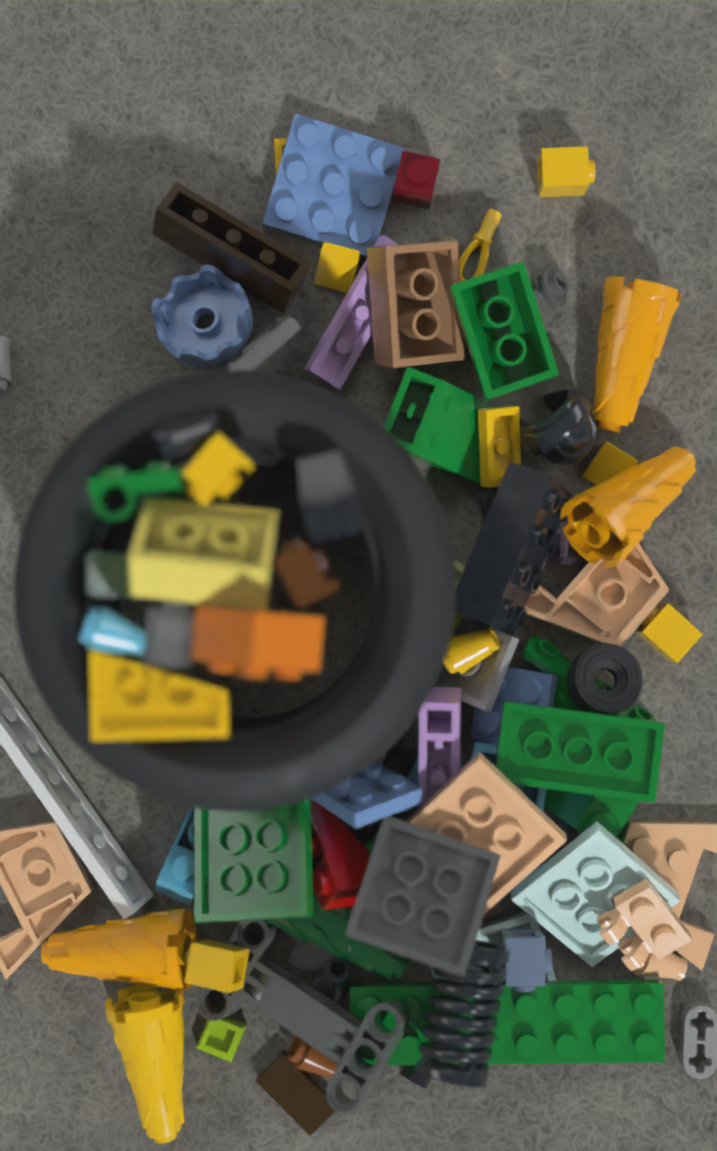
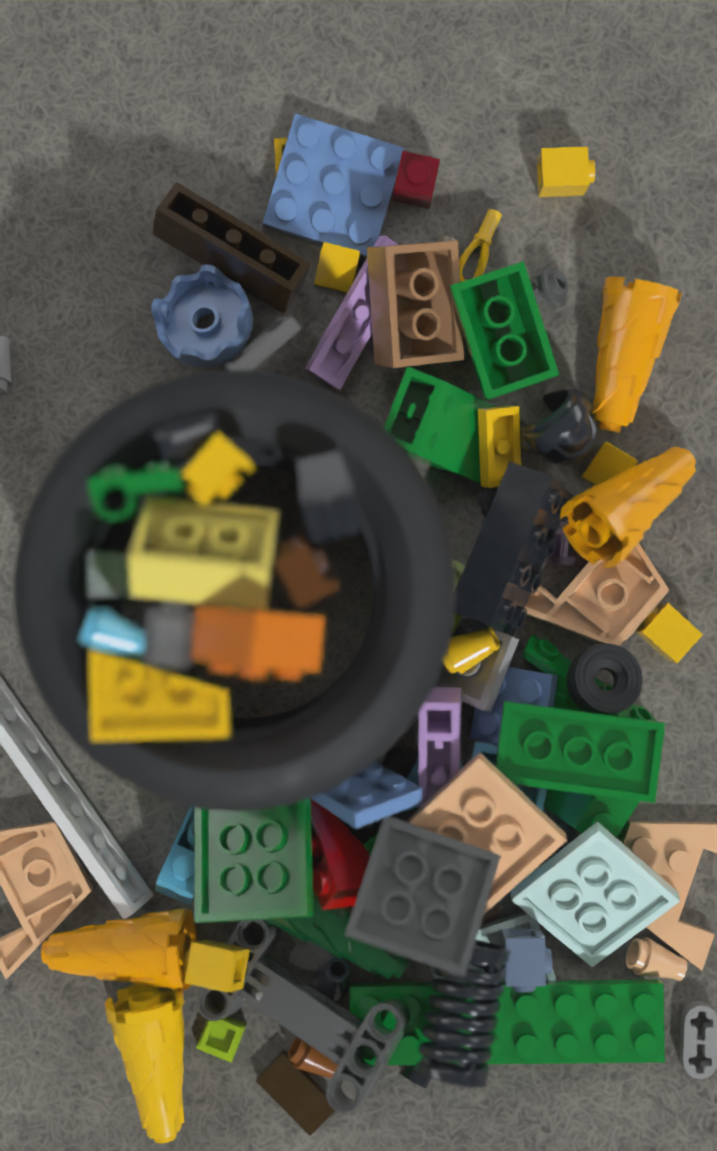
light nougat plate [596,878,692,971] -> none

